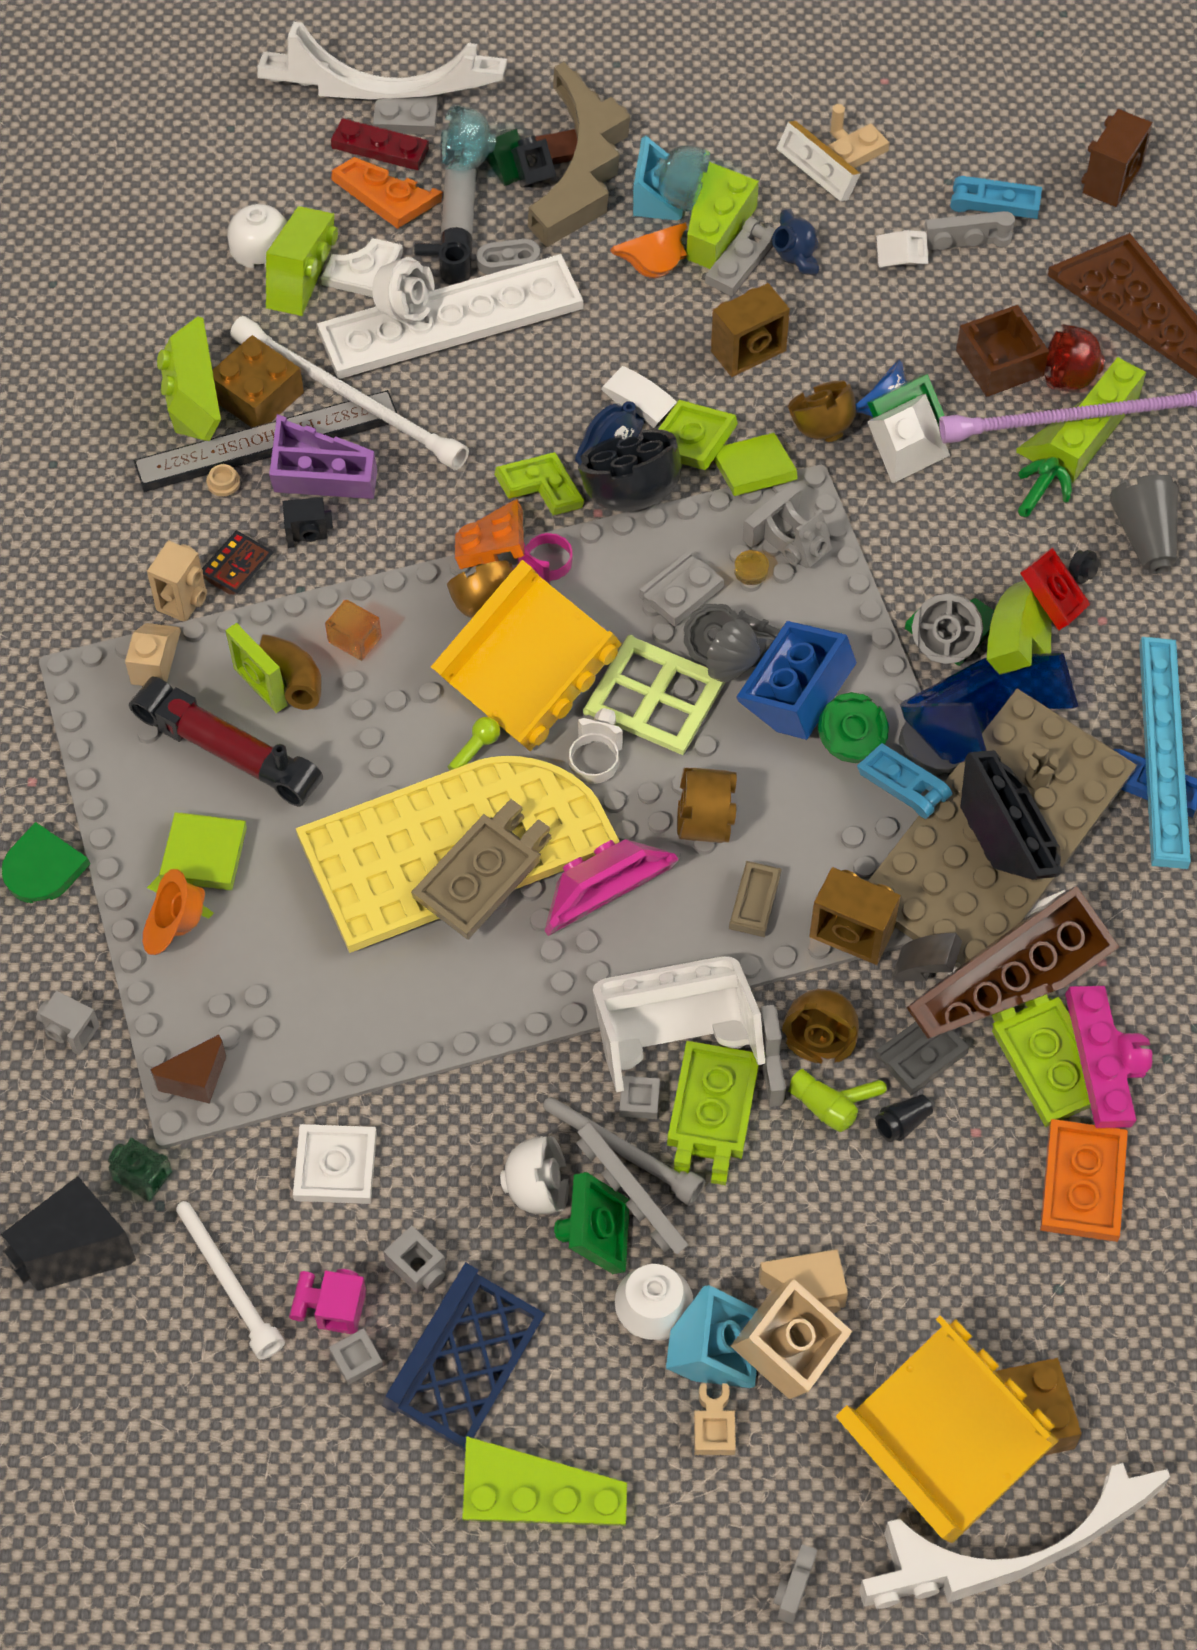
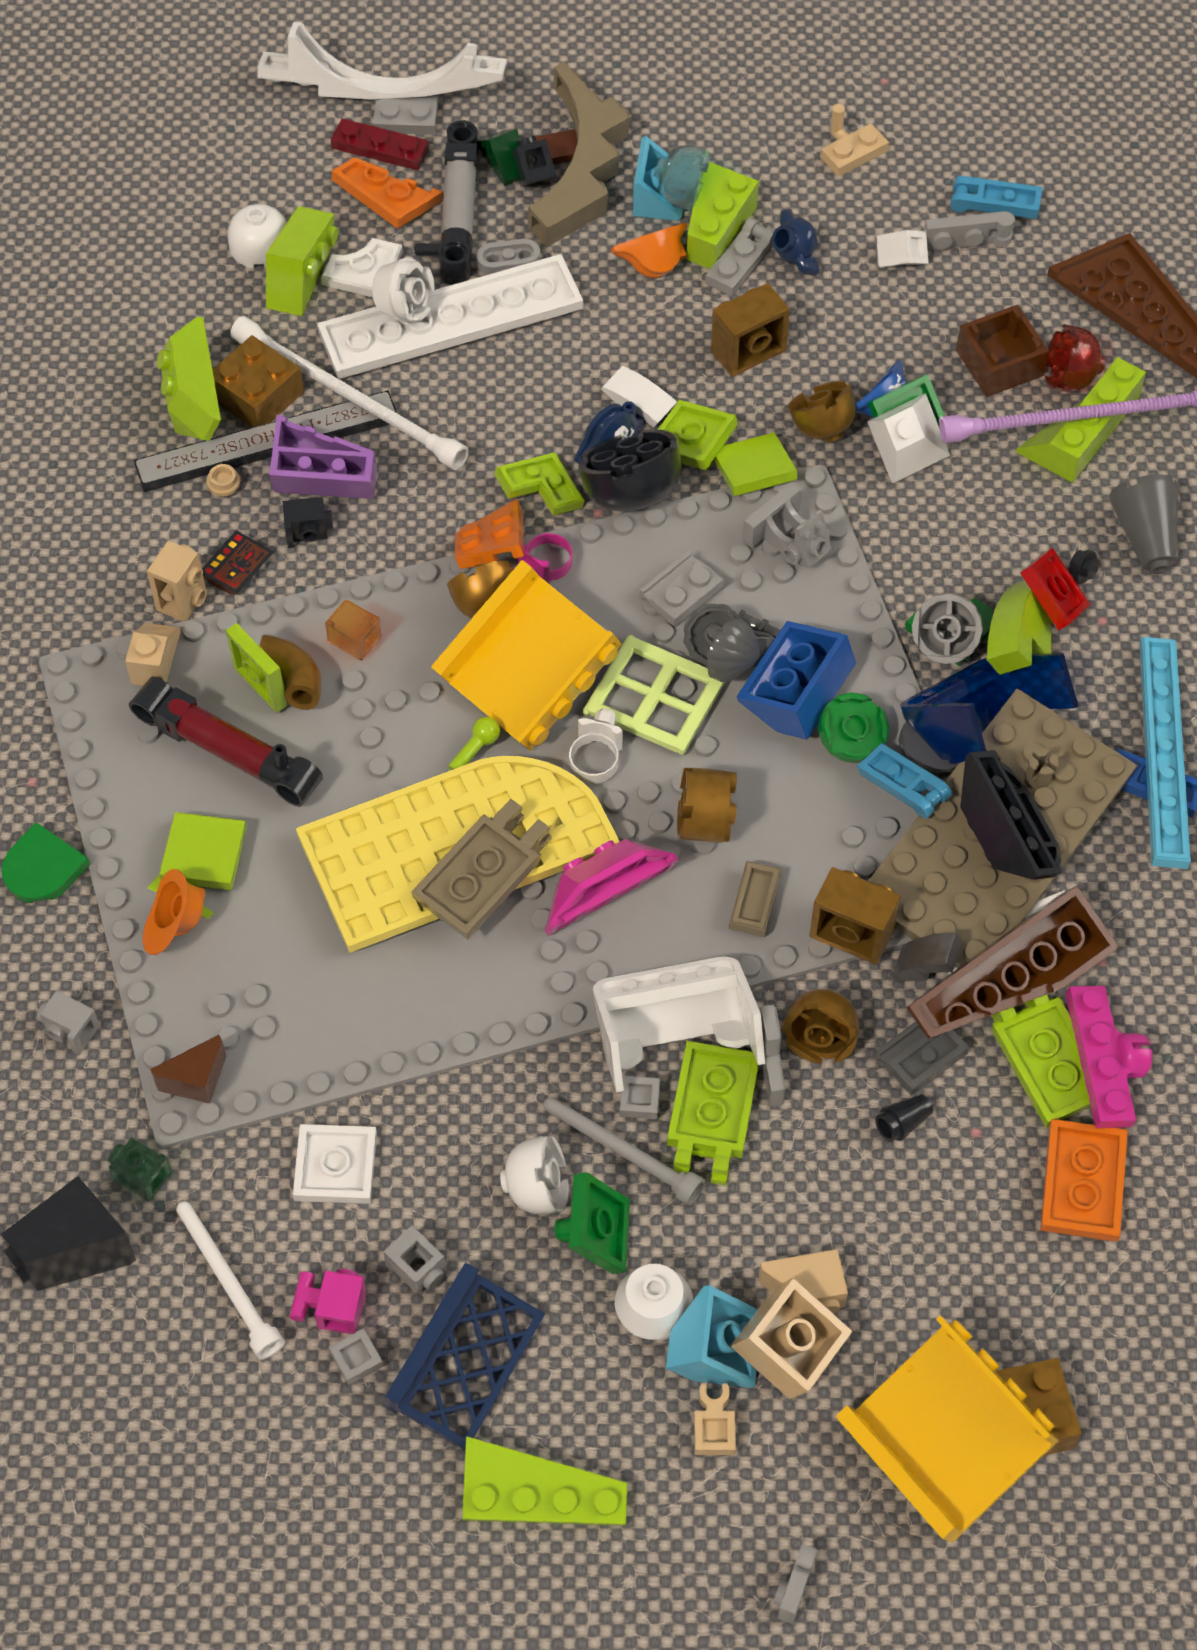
clear light blue cylinder [440,105,495,171] -> none
light grey wing [576,1122,688,1255] -> none
clear yellow tile [734,550,769,585] -> none
white plate [776,121,861,202] -> none
lime piece [788,1068,887,1132] -> none
white slope [859,1463,1170,1609] -> none
green piece [1018,457,1072,518] -> none
reddish brown container [1081,109,1153,208] -> none

